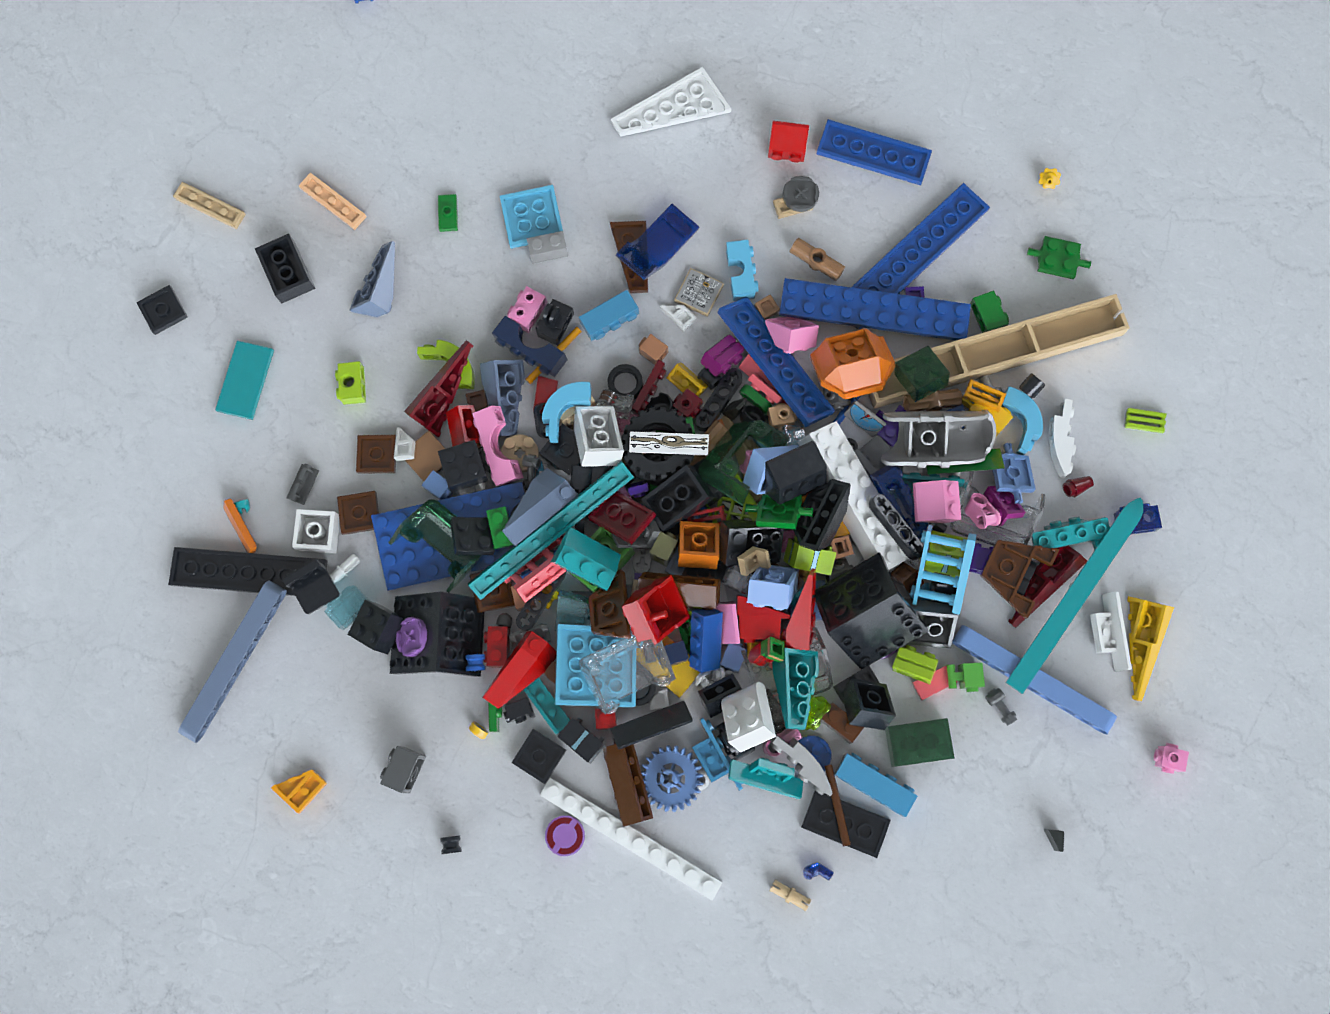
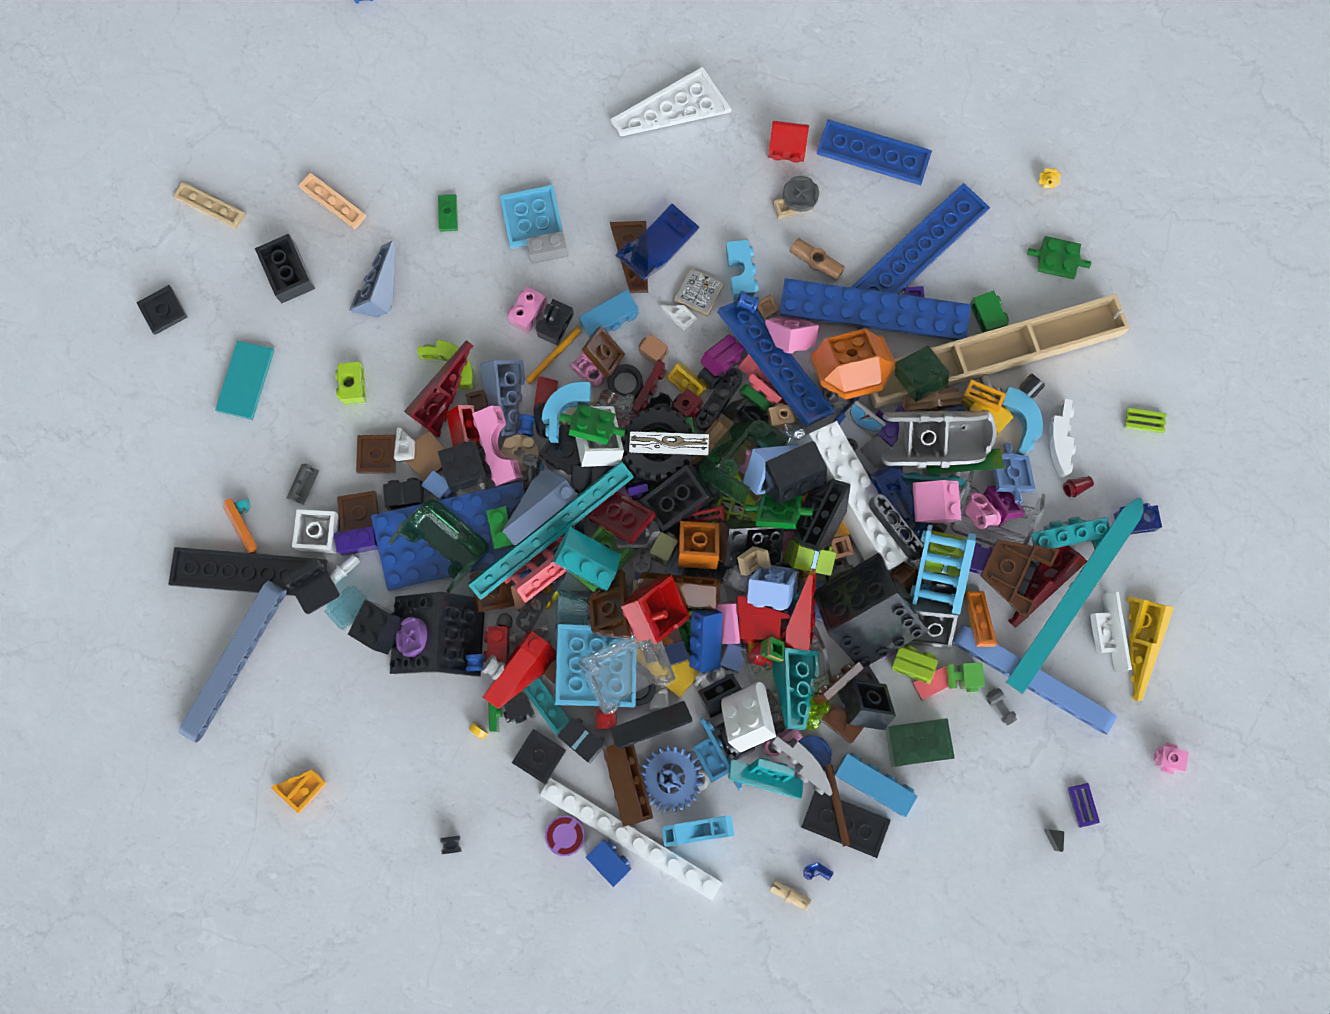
dark grey brick [380,746,426,793] -> none
black plate [450,517,495,555] -> none
dark blue arch [492,316,568,377] -> none
none -> dark purple brick [334,527,378,556]
none -> black brick [383,478,425,510]
none -> light grey wheel [481,655,506,680]
none -> blue bush [516,414,535,437]
none -> green plate [559,404,626,445]
none -> bright pink piece [569,351,604,387]
none -> reddish brown plate [581,326,625,378]
none -> blue brick [585,840,631,887]
none -> medium azure arch [661,815,735,847]
none -> blue bush [735,291,759,313]
none -> plate [812,662,863,705]
none -> orange tile [964,591,997,647]
none -> dark purple tile [1068,783,1100,828]

